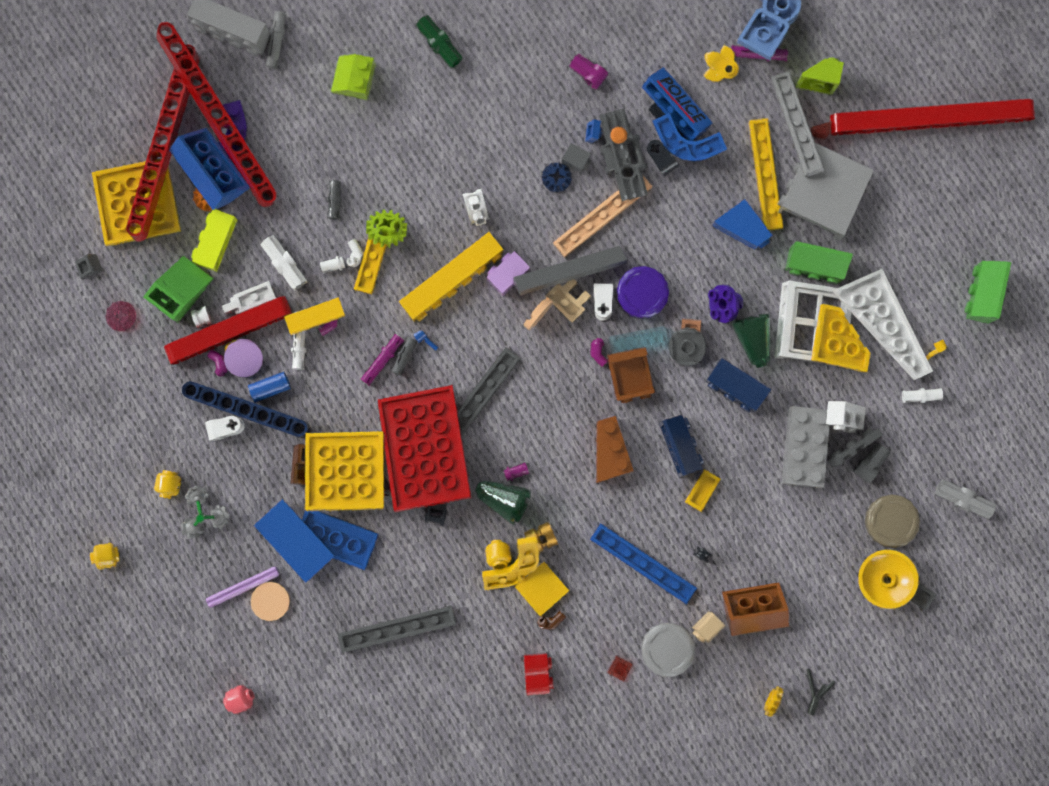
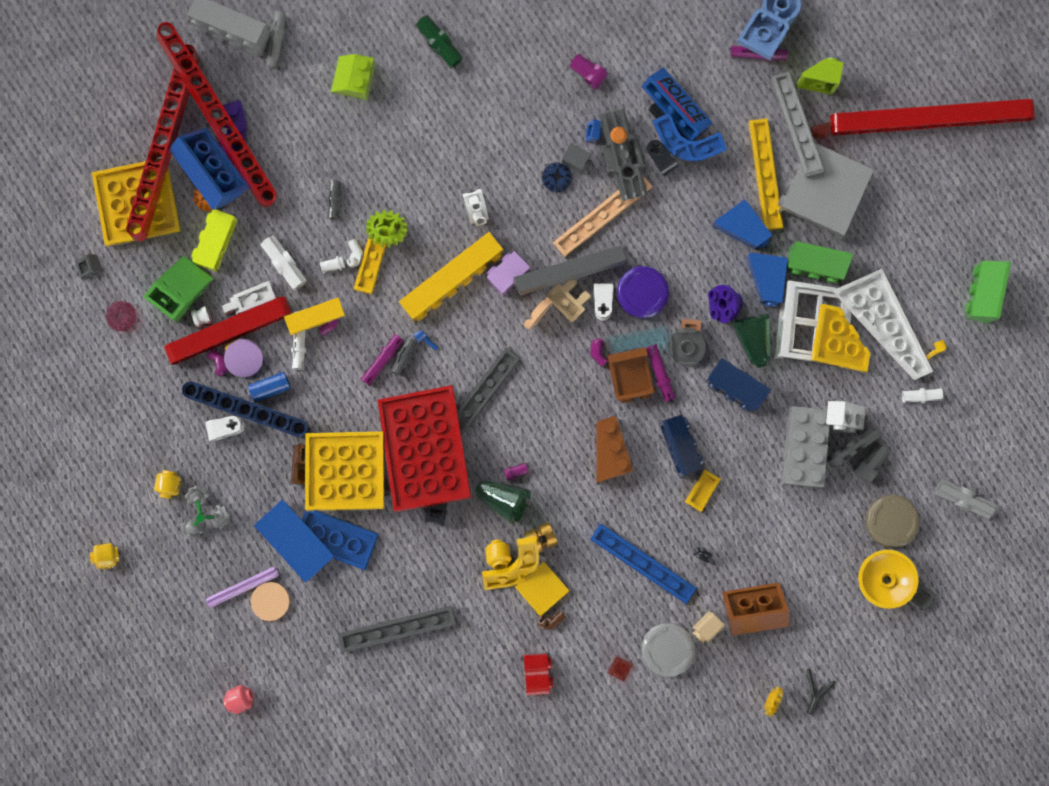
yellow plate [704,45,739,82] -> none
none -> magenta pin [646,344,676,402]
none -> blue slope [747,253,788,308]

